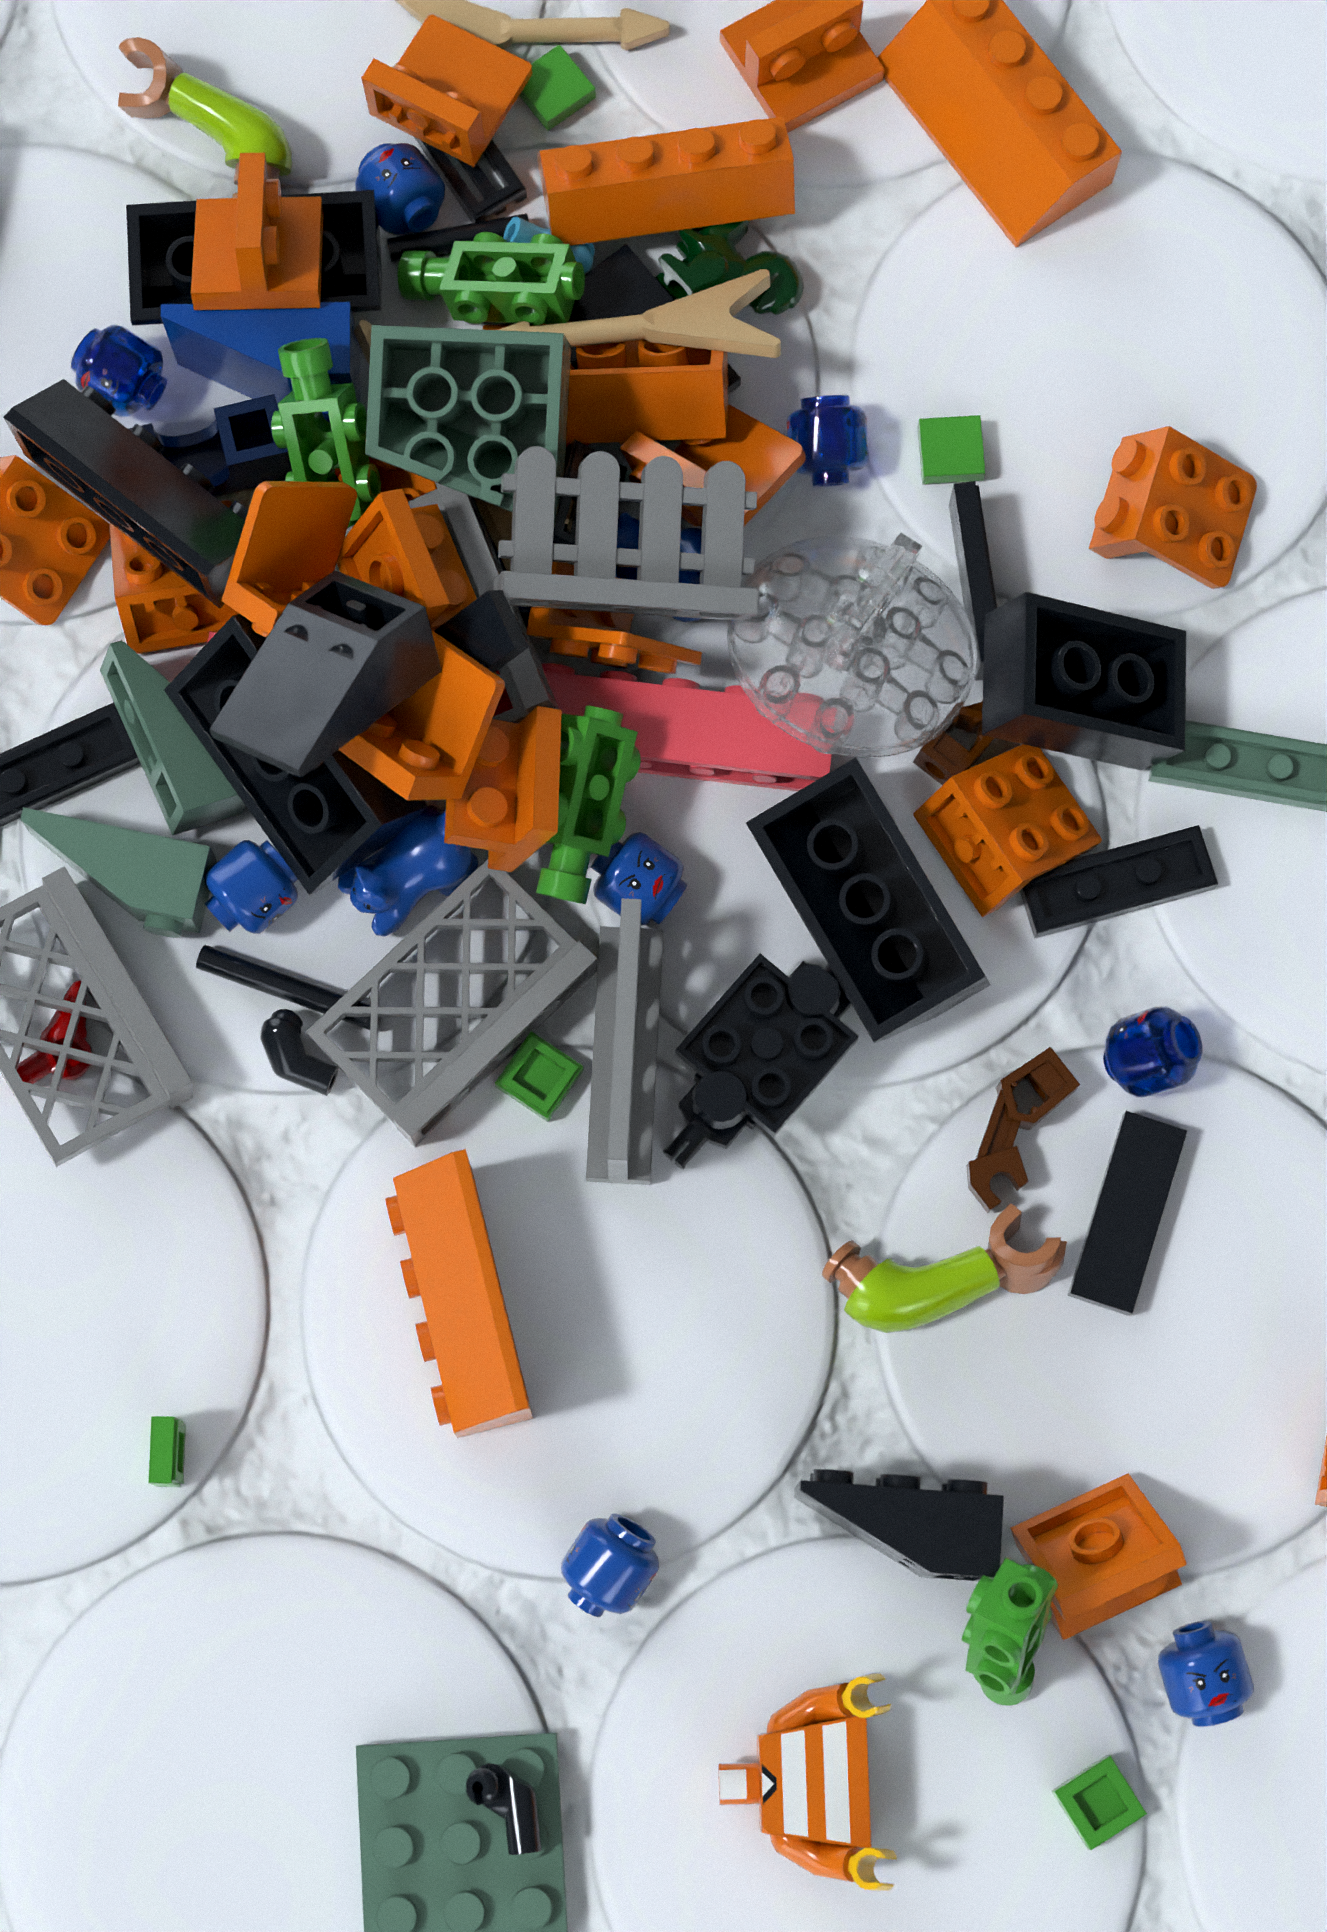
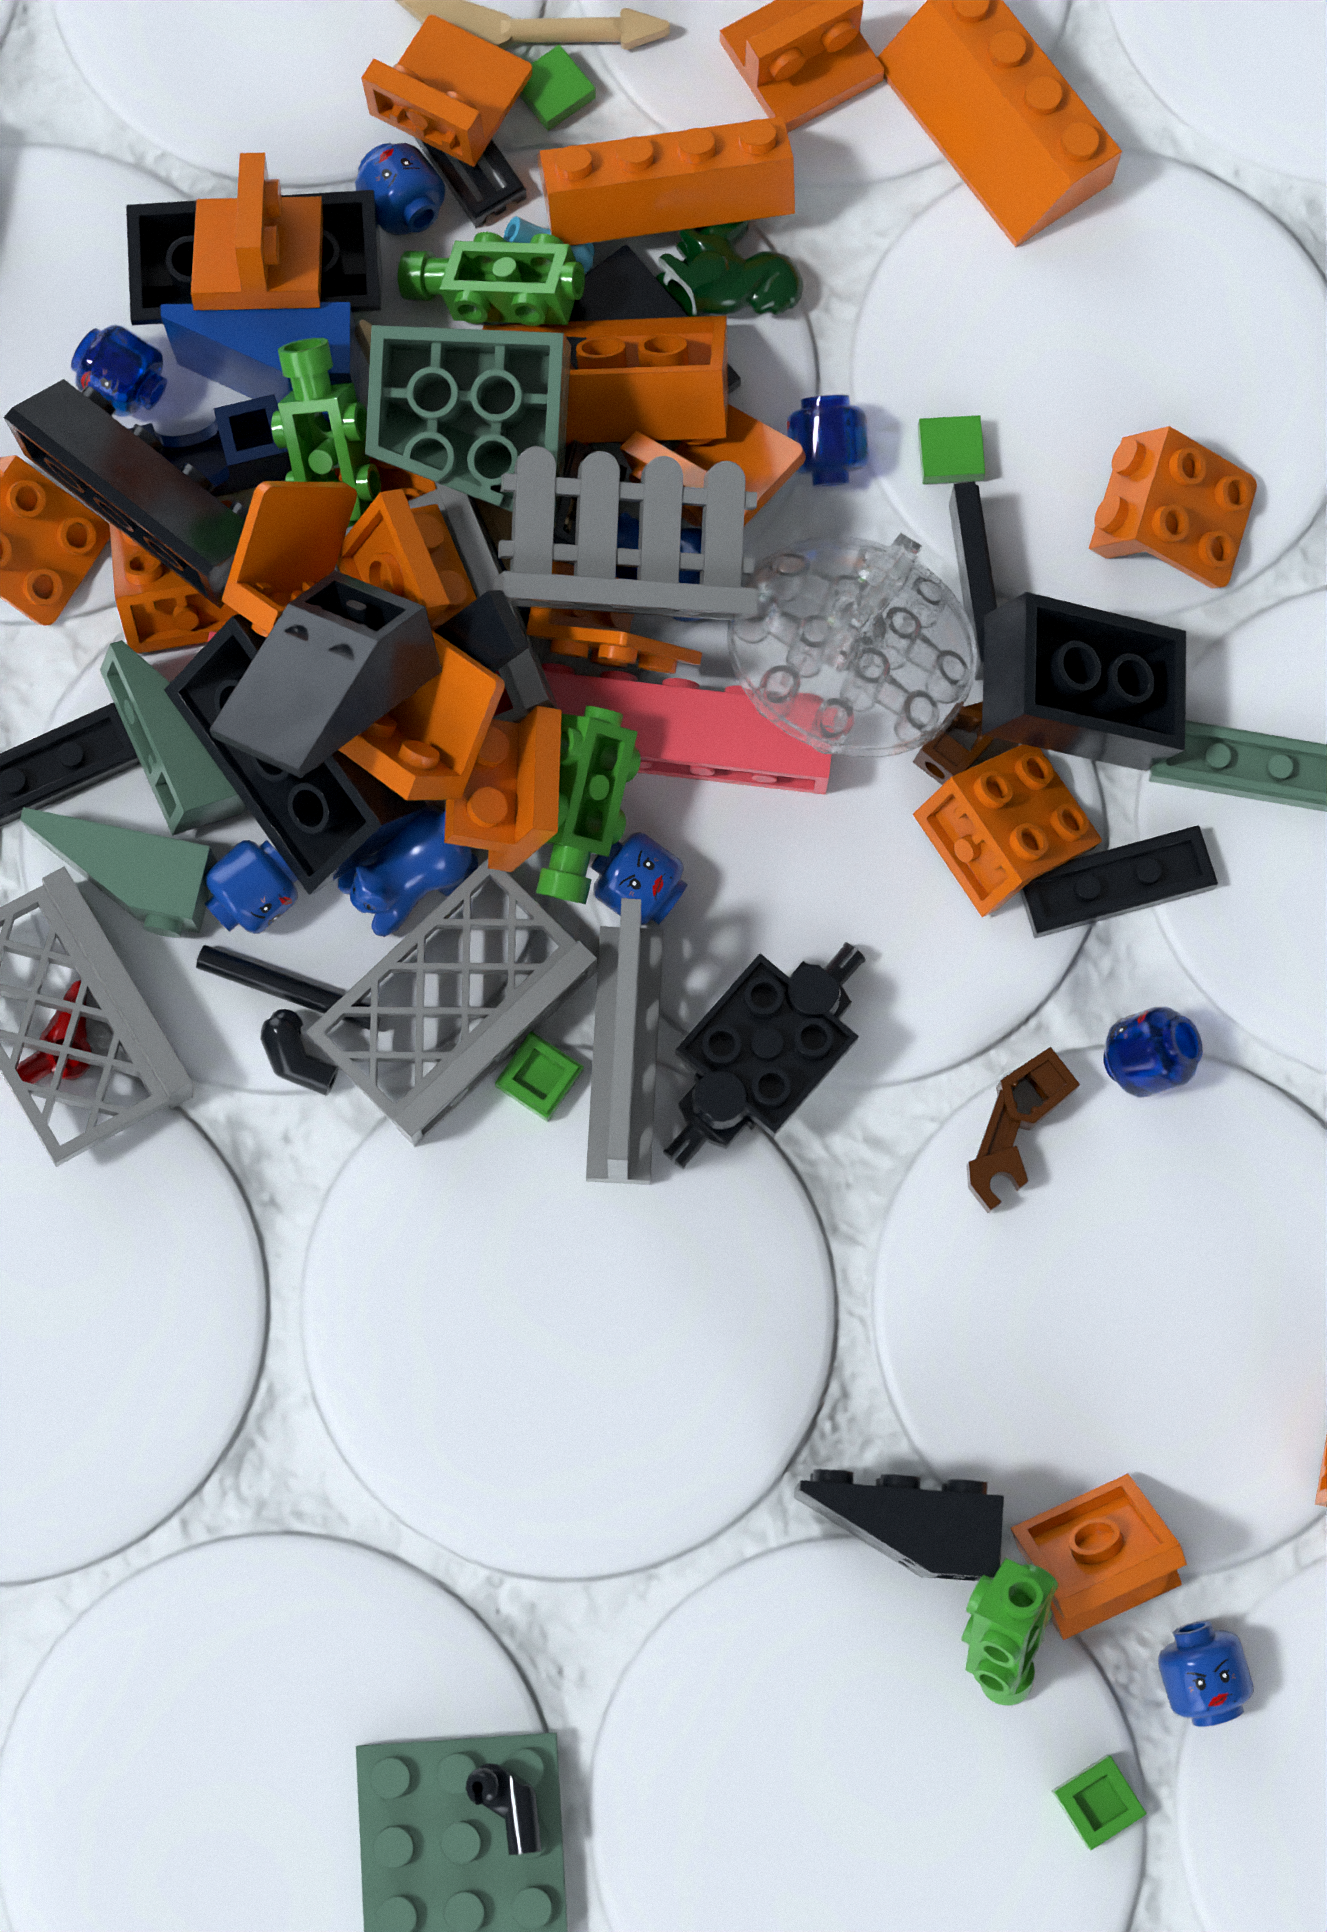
lime piece [118,37,292,198] -> none
bright green tile [148,1416,186,1487] -> none
orange slope [385,1149,533,1438] -> none
black piece [387,213,529,263] -> none
tan piece [499,269,781,358] -> none
blue head [561,1513,659,1617] -> none
torso [718,1673,897,1891] -> none
black slope [746,757,990,1043] -> none
lime piece [821,1203,1067,1333] -> none
black tile [1067,1111,1188,1316] -> none

